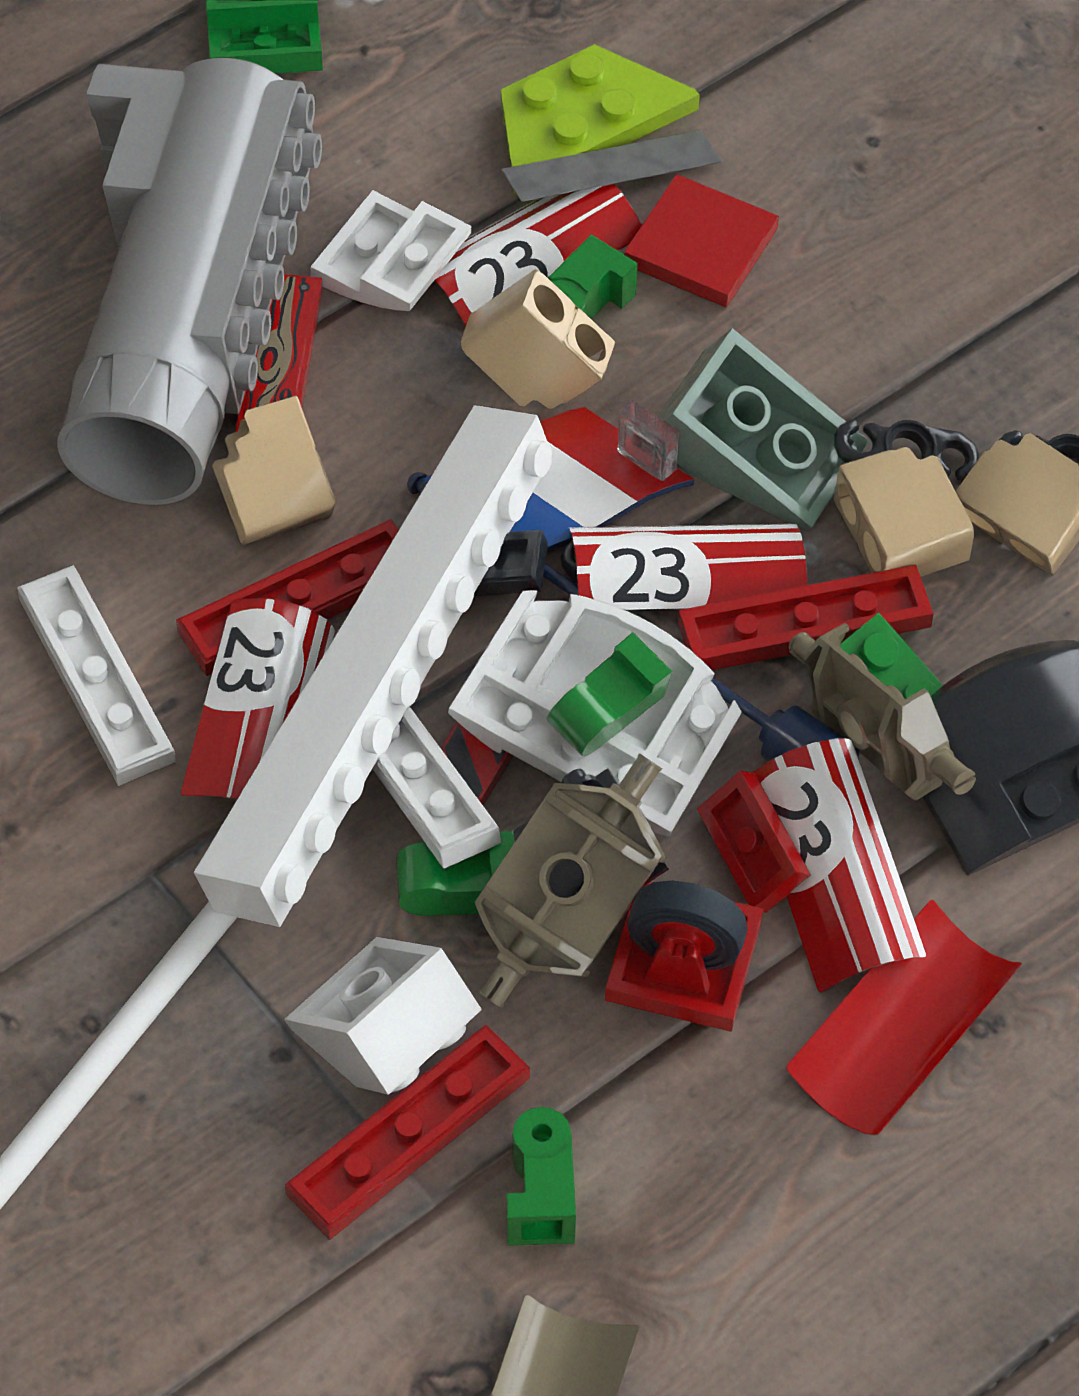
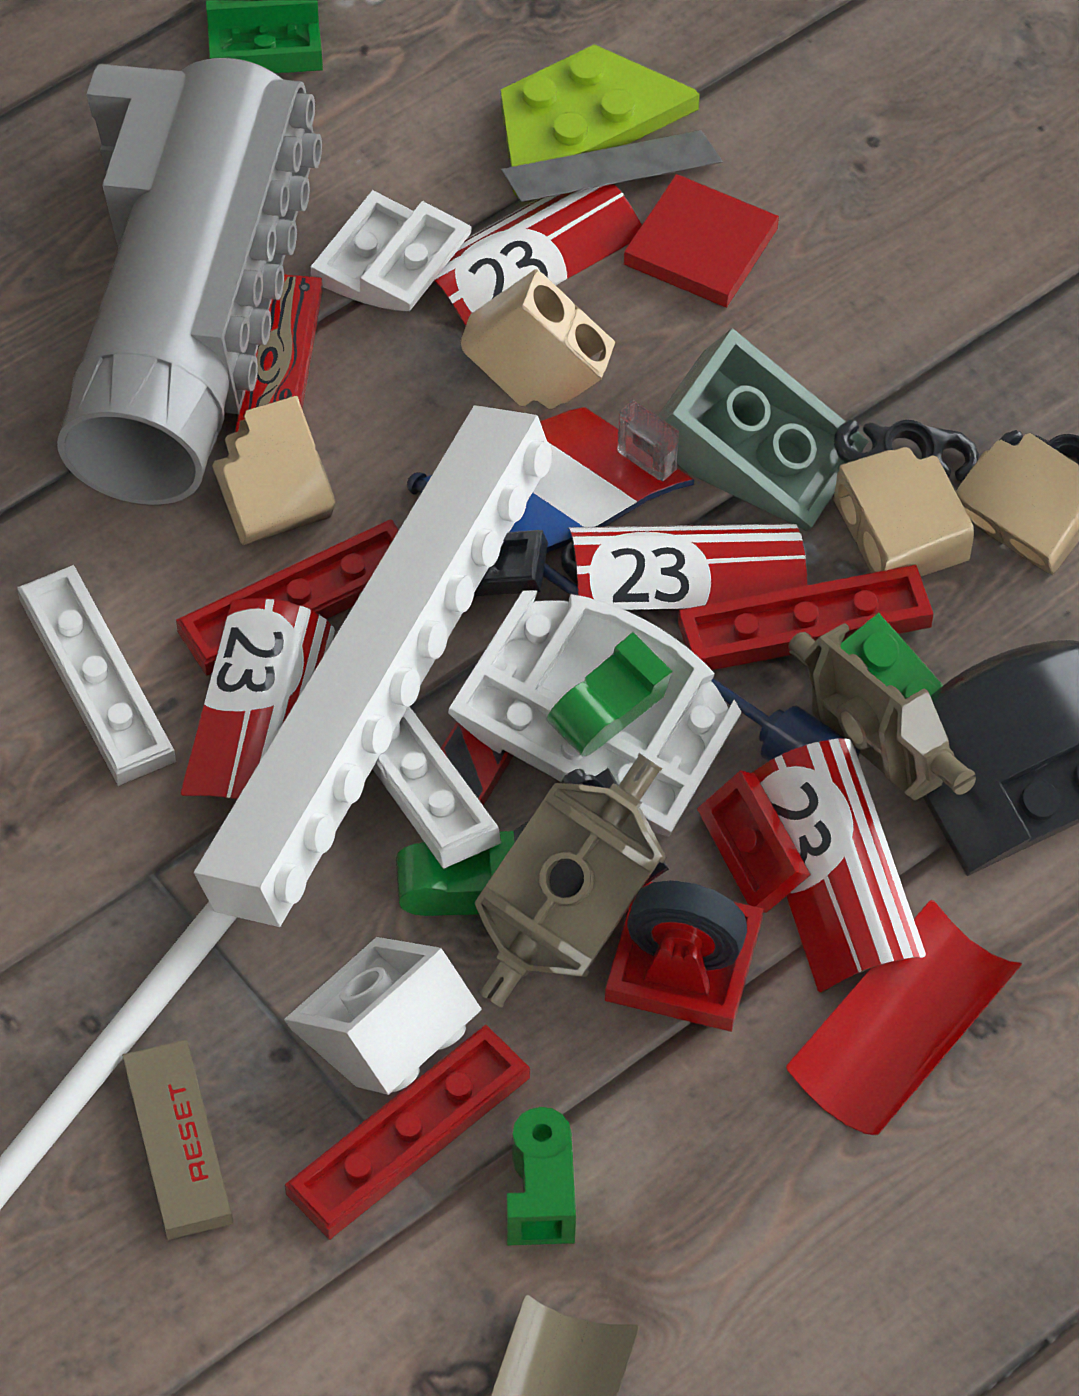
green leg [548,234,637,319] -> none
none -> dark tan tile [122,1039,233,1240]

